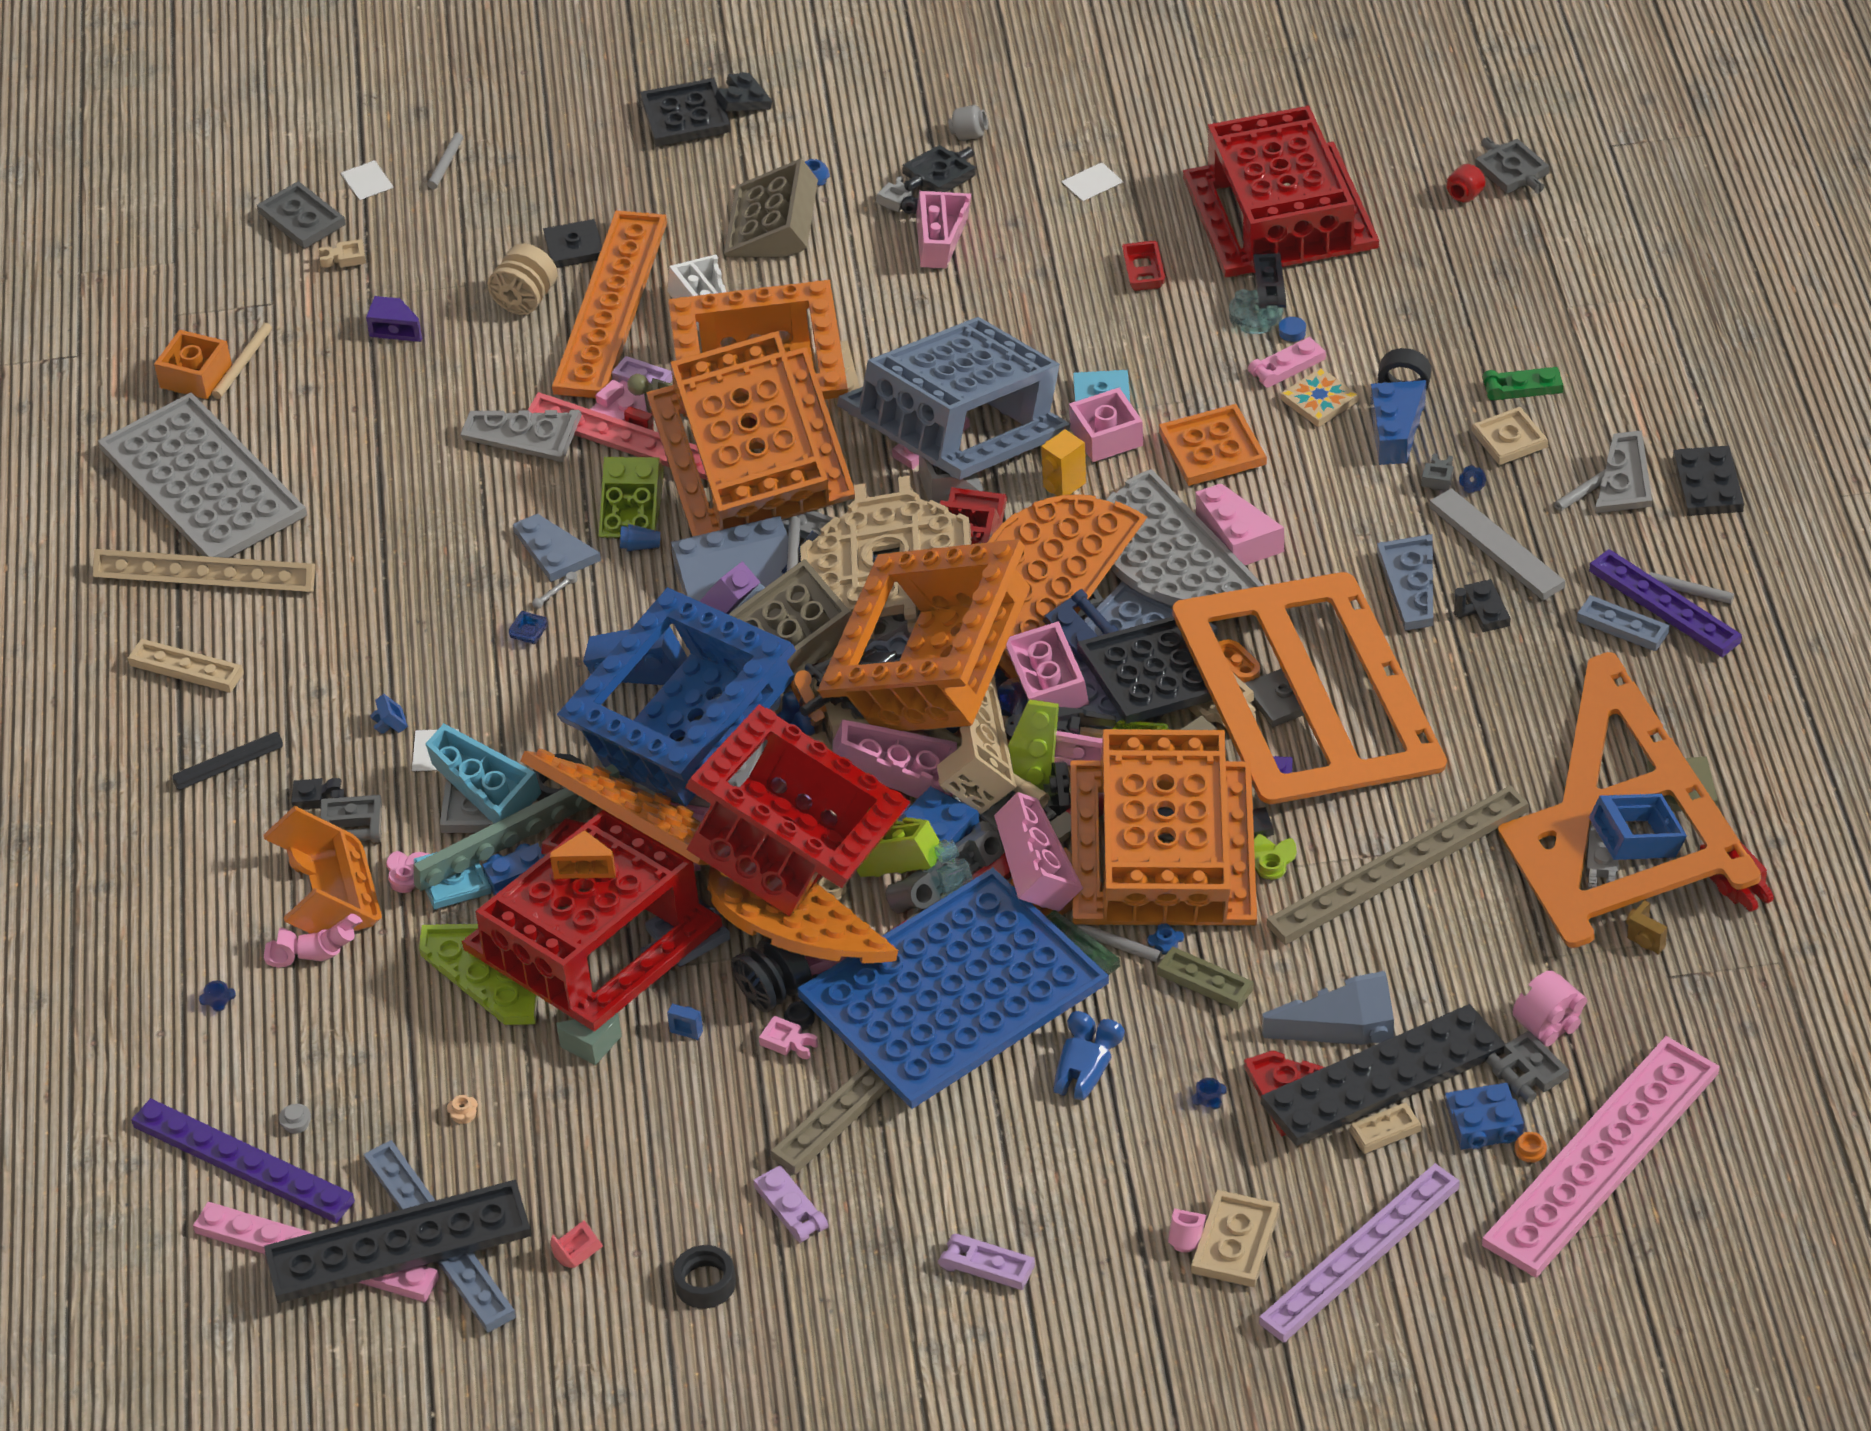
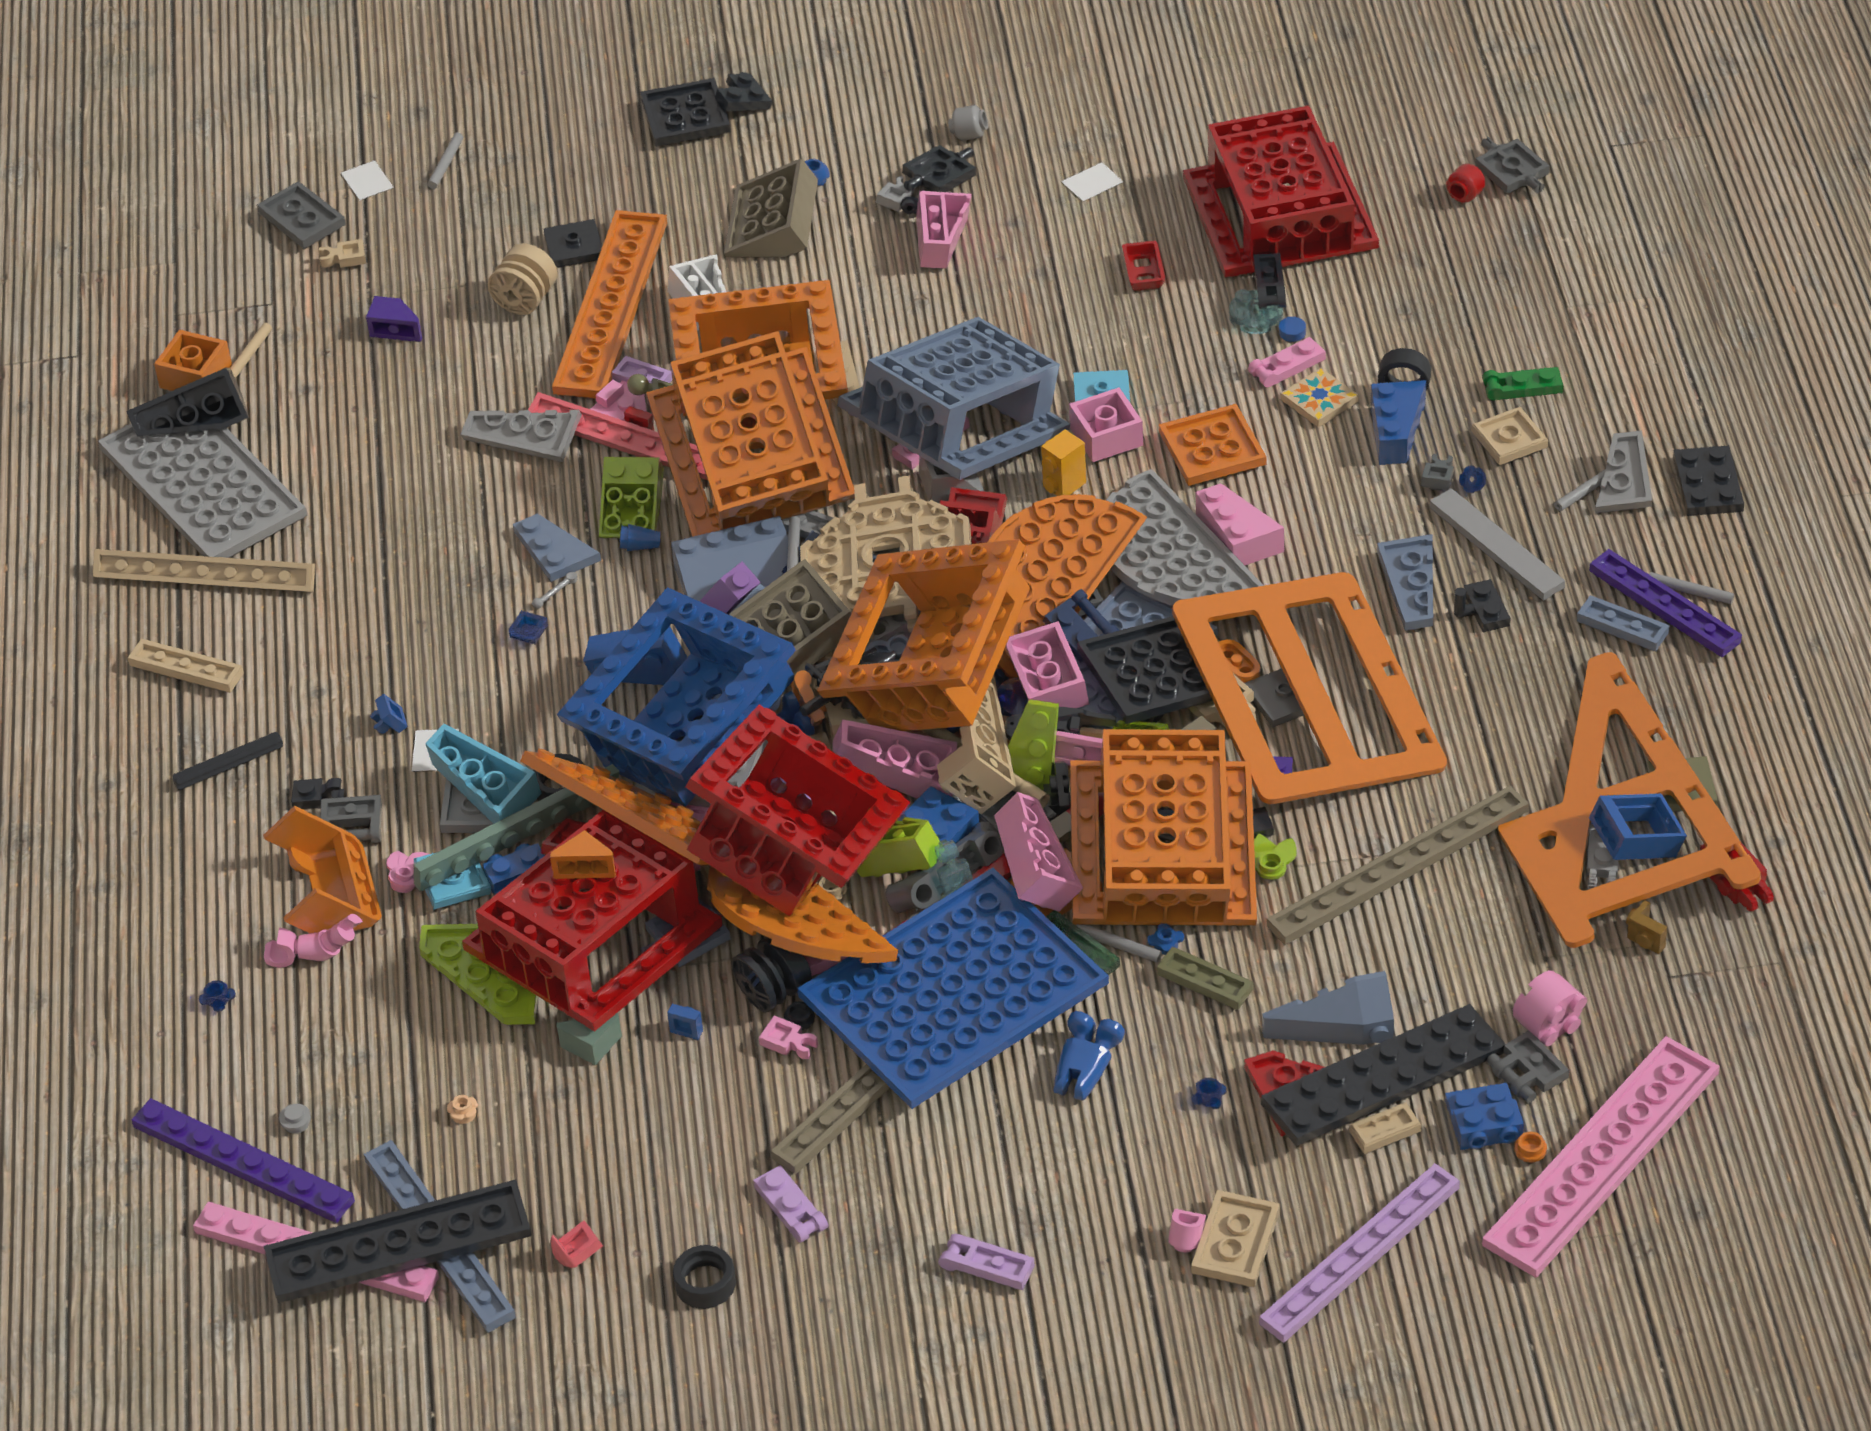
none -> black wedge [126,367,249,436]

